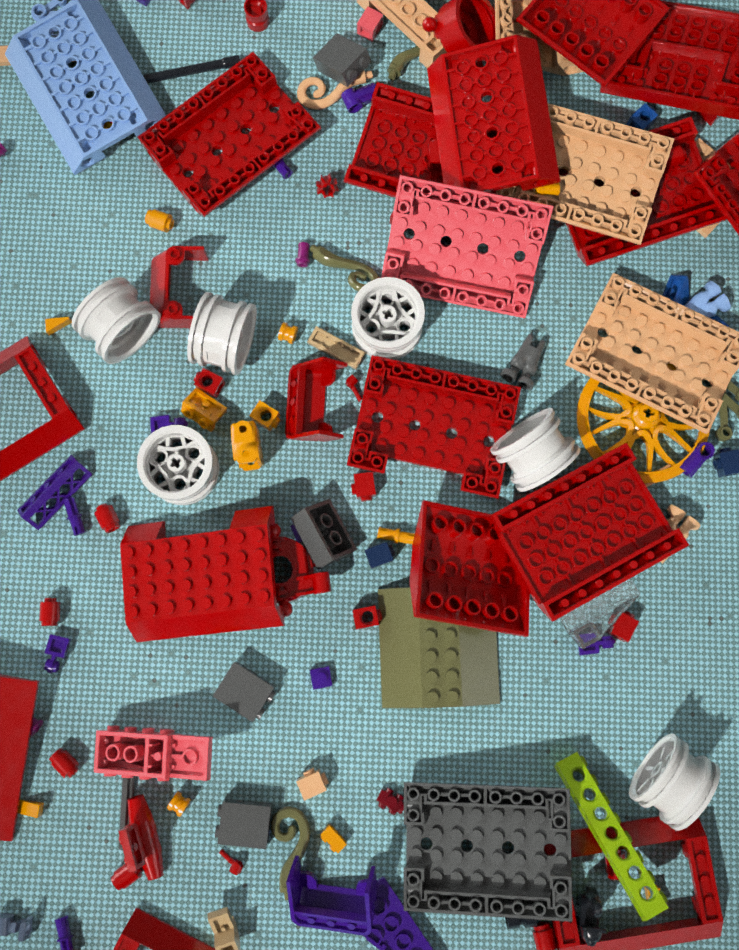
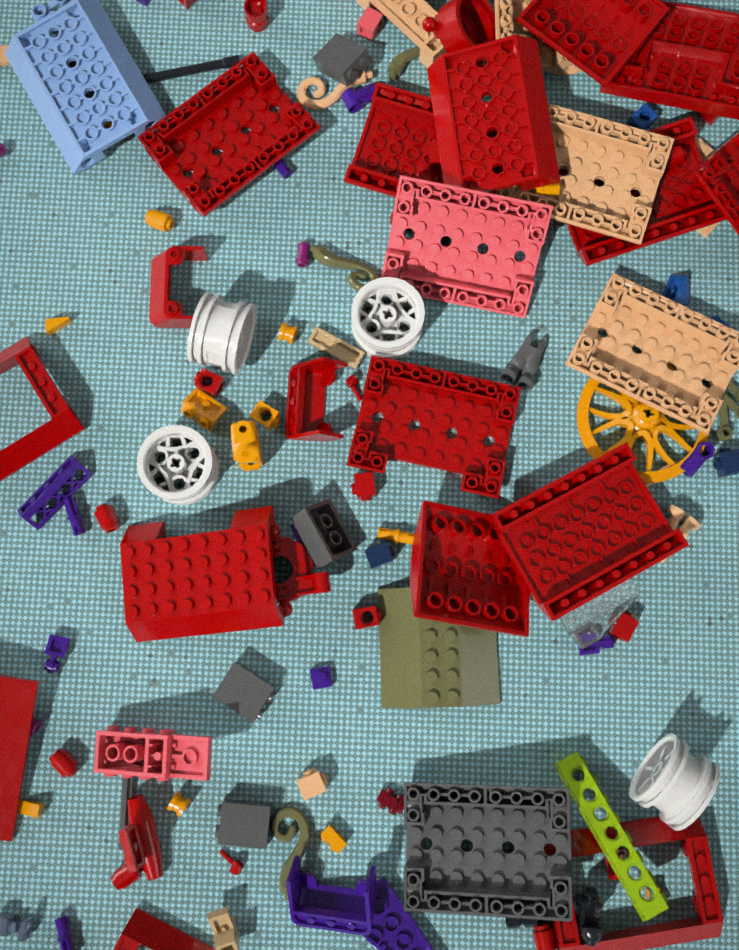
red brick [39,598,61,626] -> none
white wheel [71,277,161,364] -> none
dark purple plate [150,415,188,433] -> none
red gear [316,174,338,198] -> none
white wheel [490,408,581,492] -> none
light blue piece [684,281,731,318] -> none

